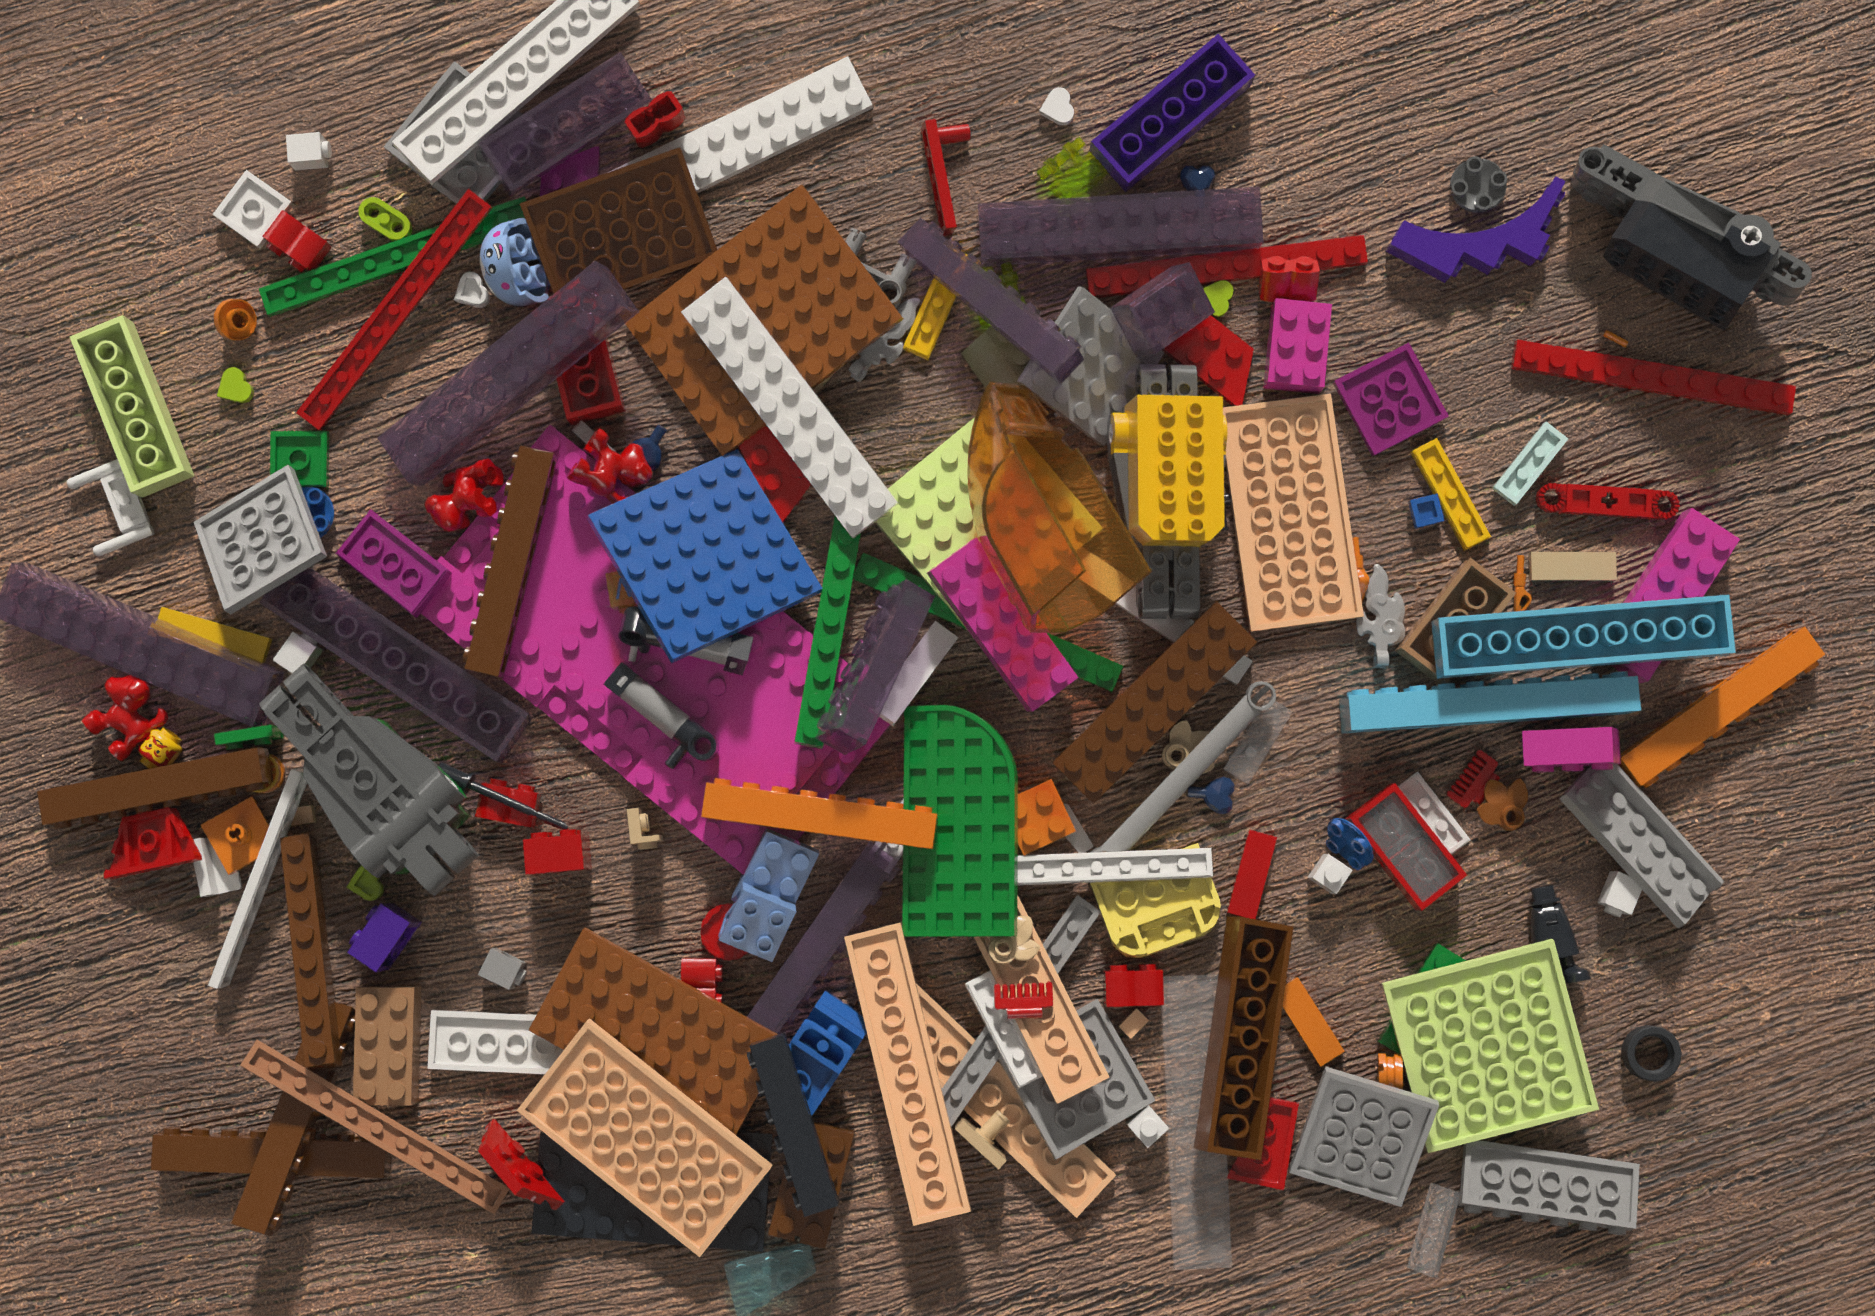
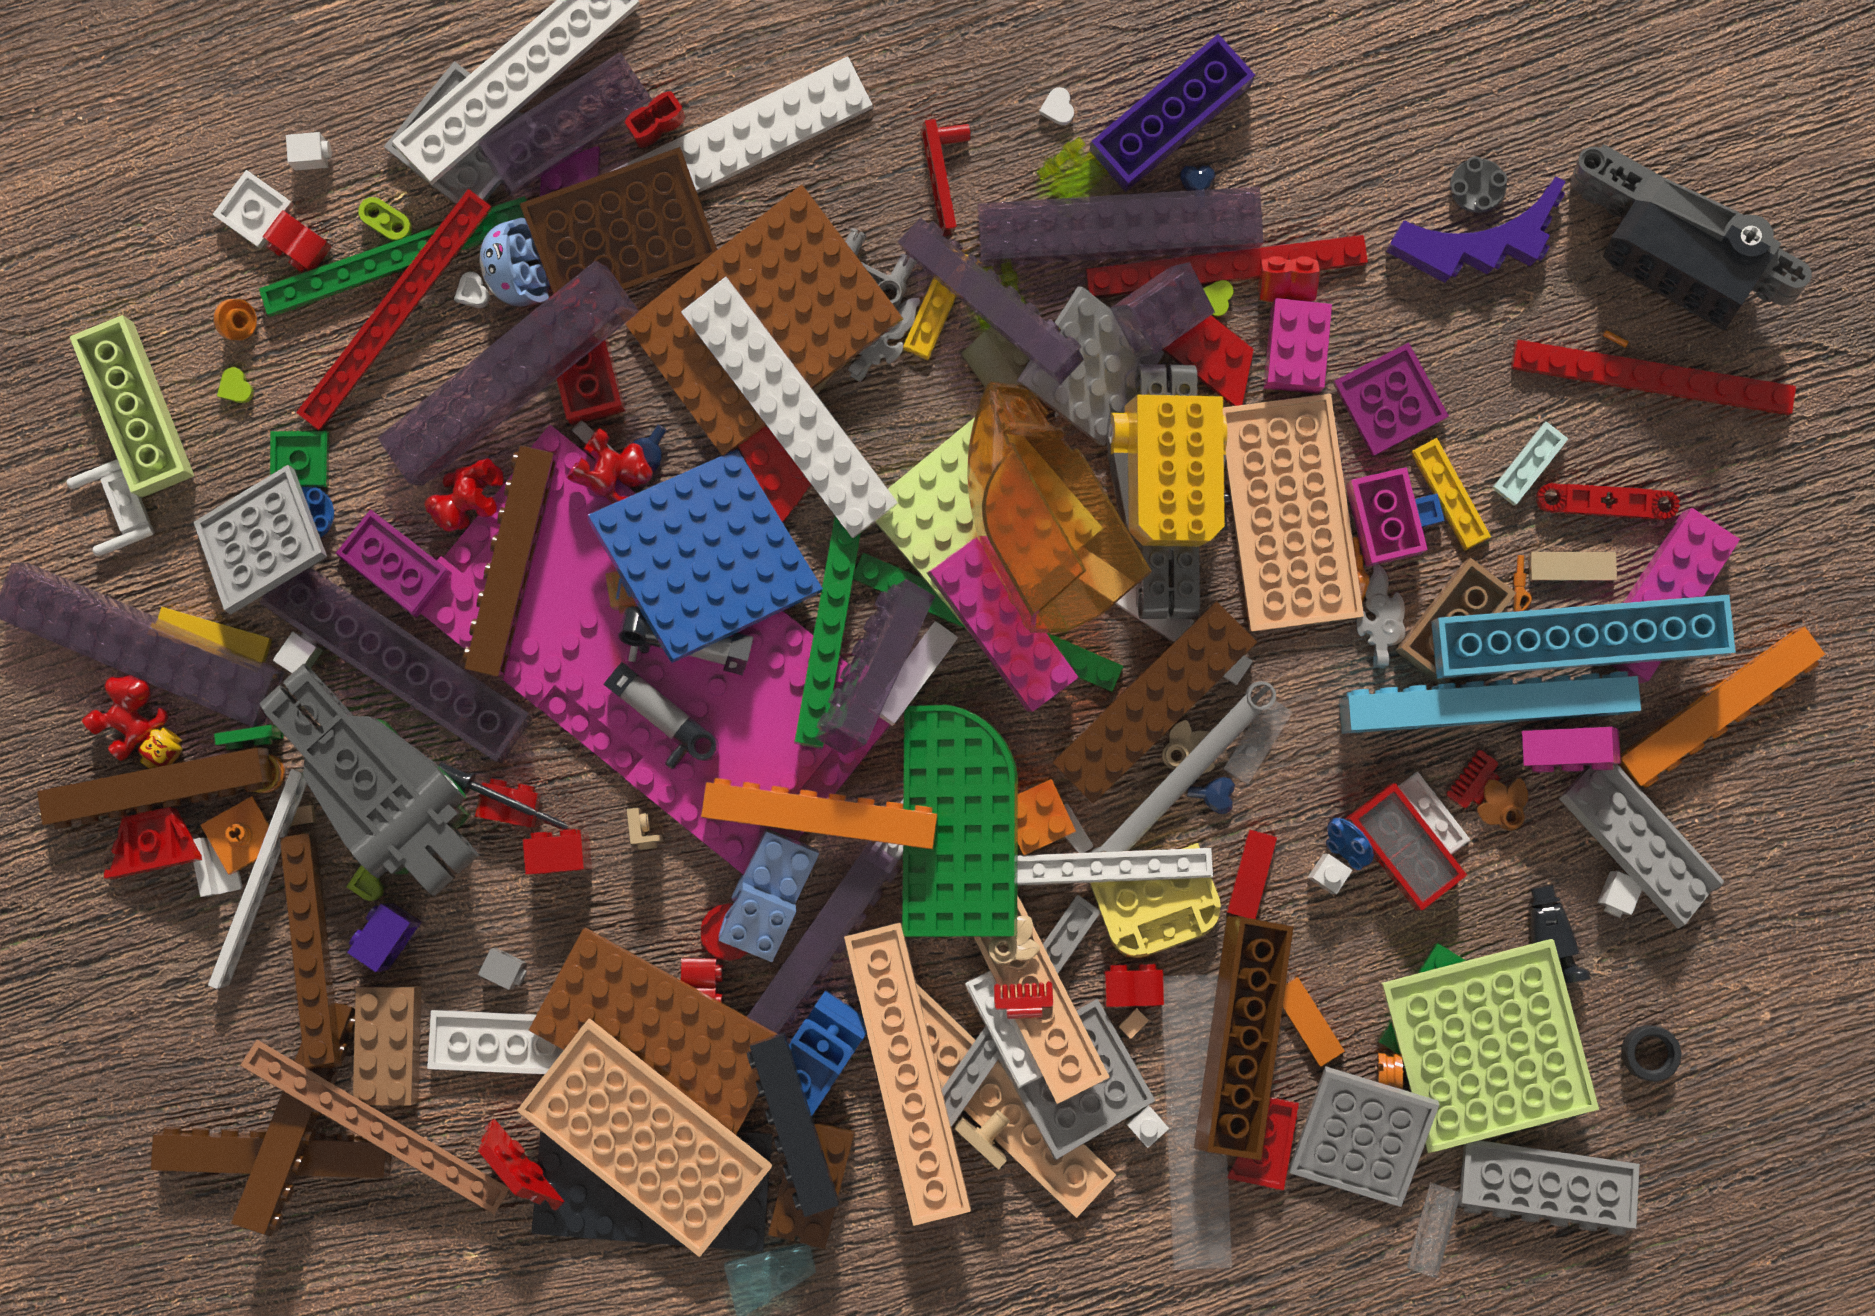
none -> dark pink brick [1345,467,1428,567]

